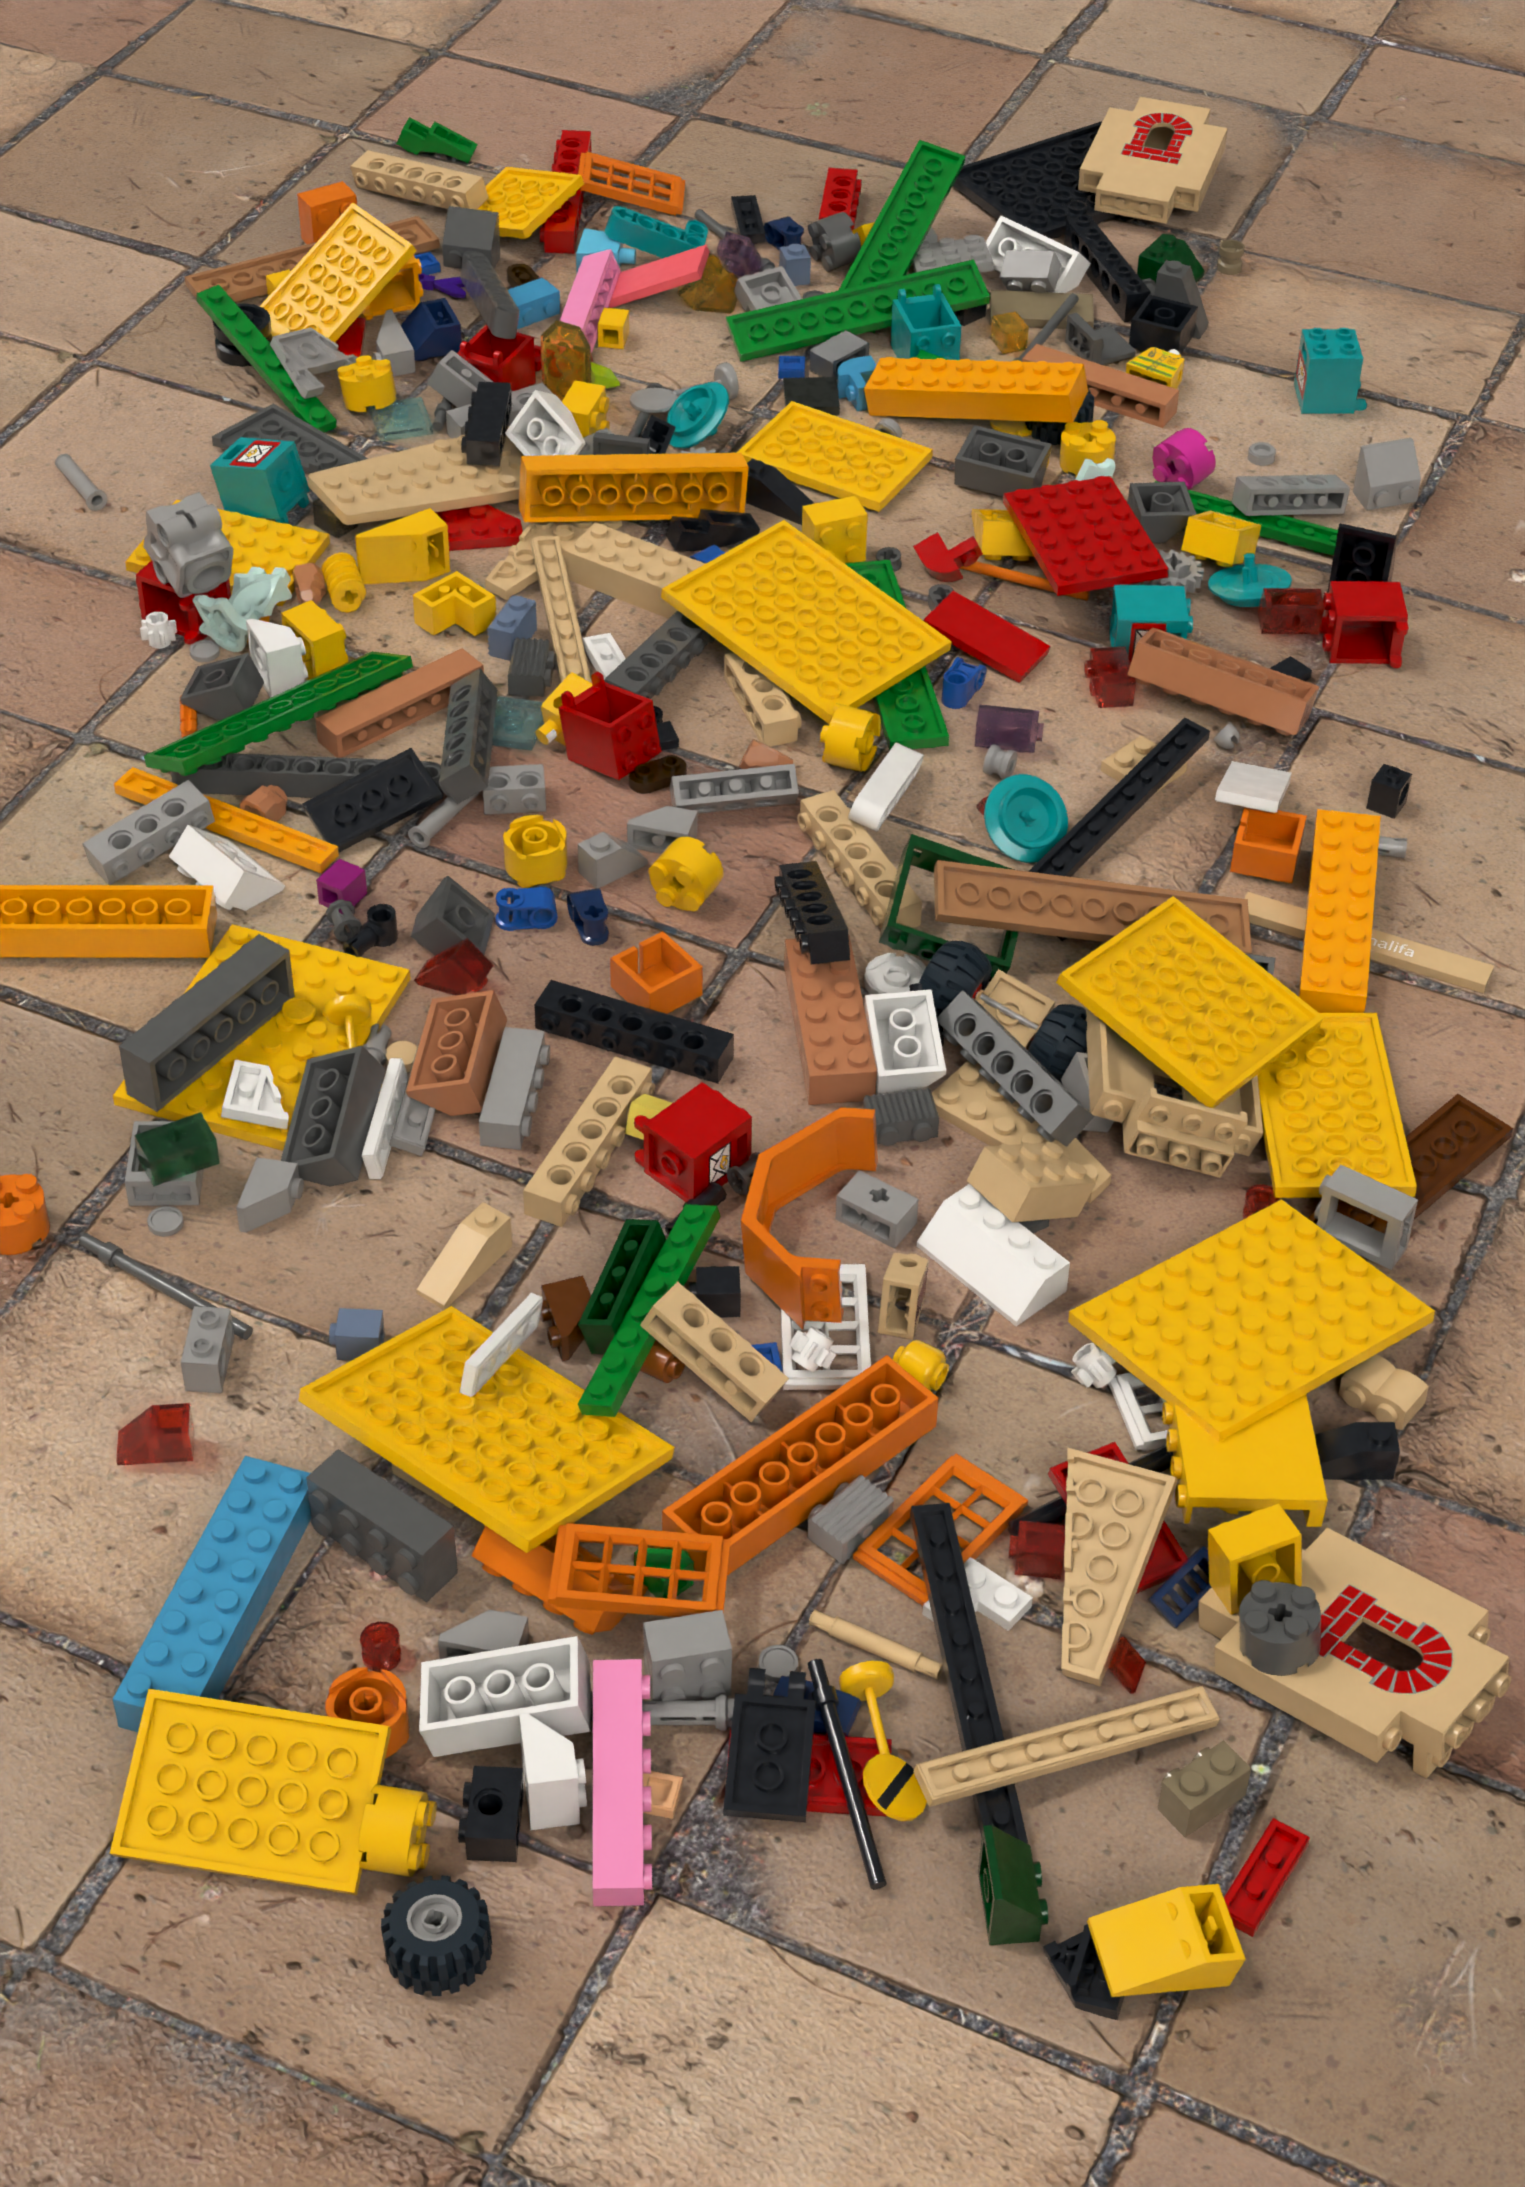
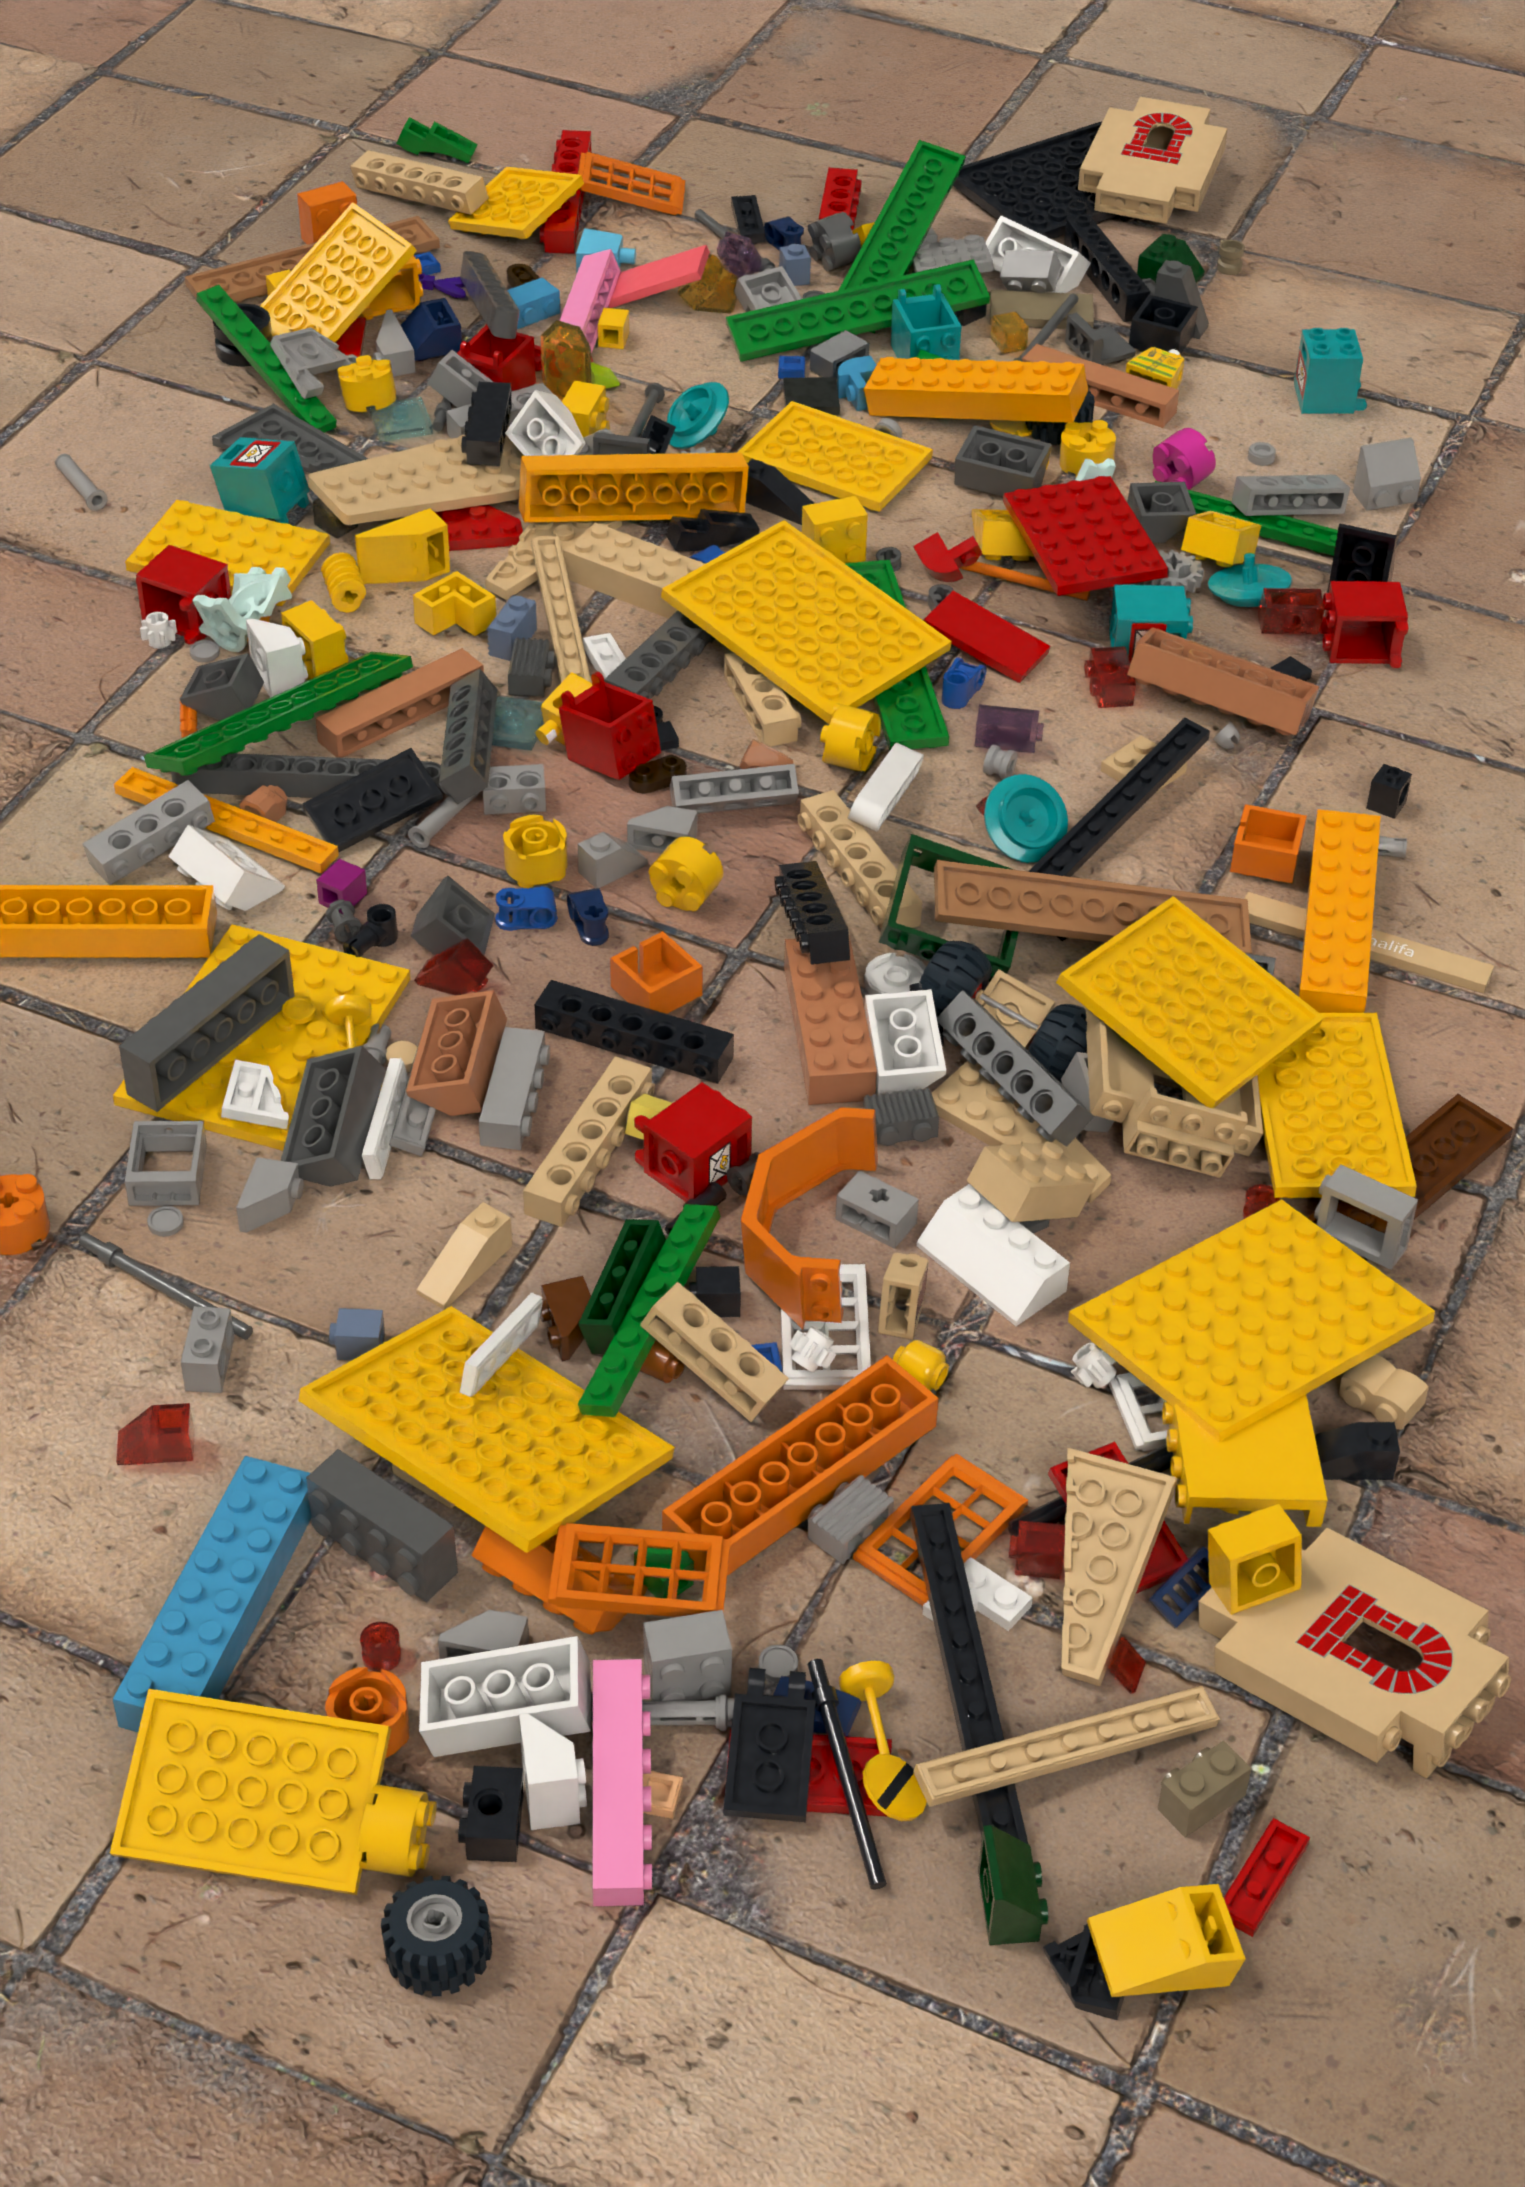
clear green brick [134,1112,220,1187] -> none
light grey piece [144,492,233,598] -> none
nougat rock [292,563,327,605] -> none
dark grey slope [442,206,501,269] -> none
teal beam [605,206,708,258] -> none
light grey piece [630,362,739,413] -> none
tan piece [809,1609,943,1680] -> none
white tile [1215,761,1292,813] -> none
dark grey brick [1239,1580,1321,1676] -> none

